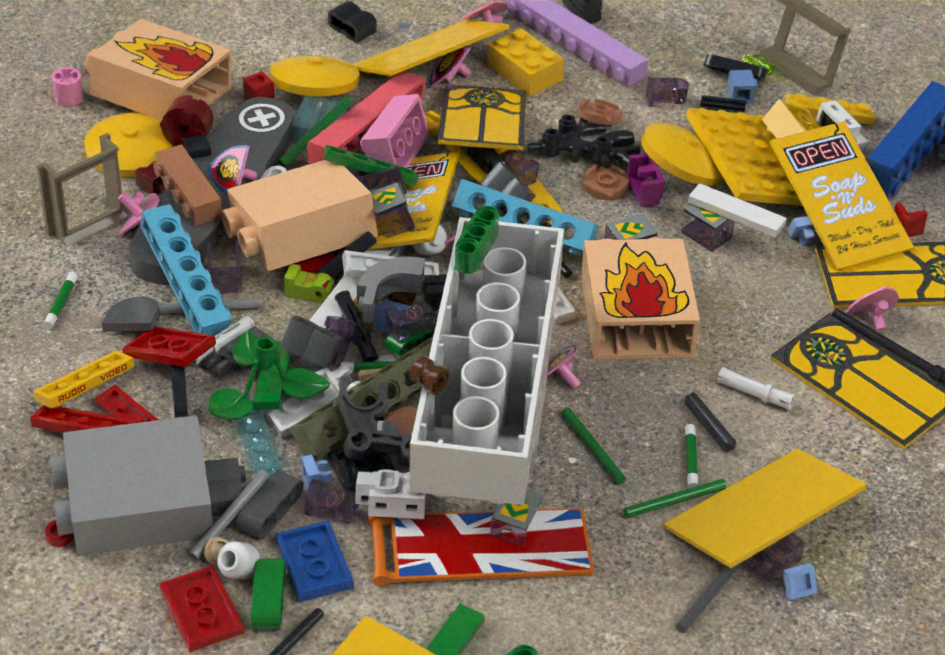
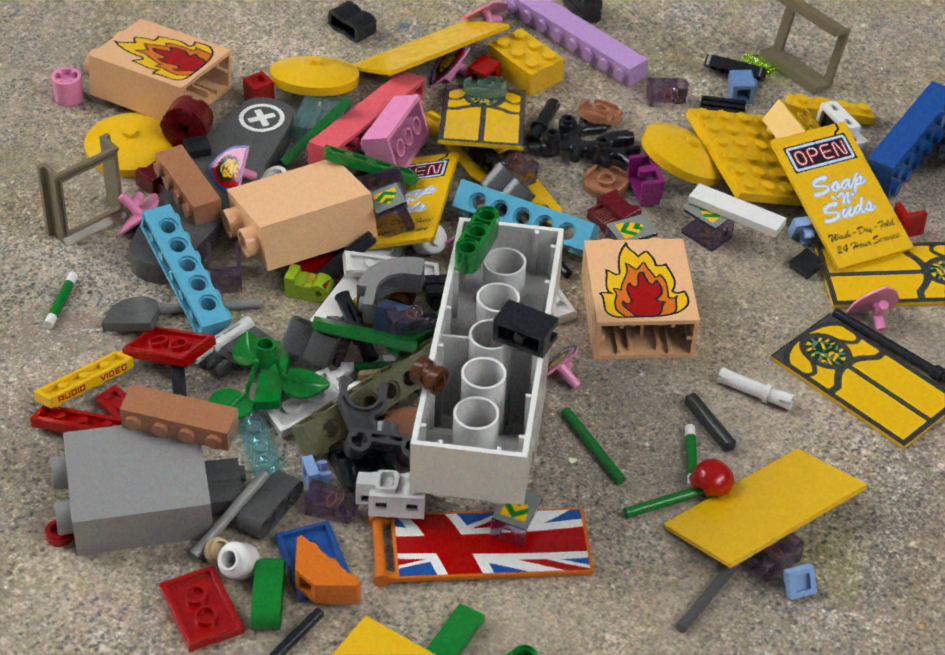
none -> nougat brick [120,384,239,451]
none -> orange slope [295,535,361,604]
none -> green tile [312,316,417,353]
none -> sand green tile [463,75,508,99]
none -> red panel [467,55,501,79]
none -> black brick [493,299,559,359]
none -> black pin [525,98,560,145]
none -> dark red piece [587,189,642,234]
none -> red hair [689,458,735,497]
none -> black tile [789,248,824,280]

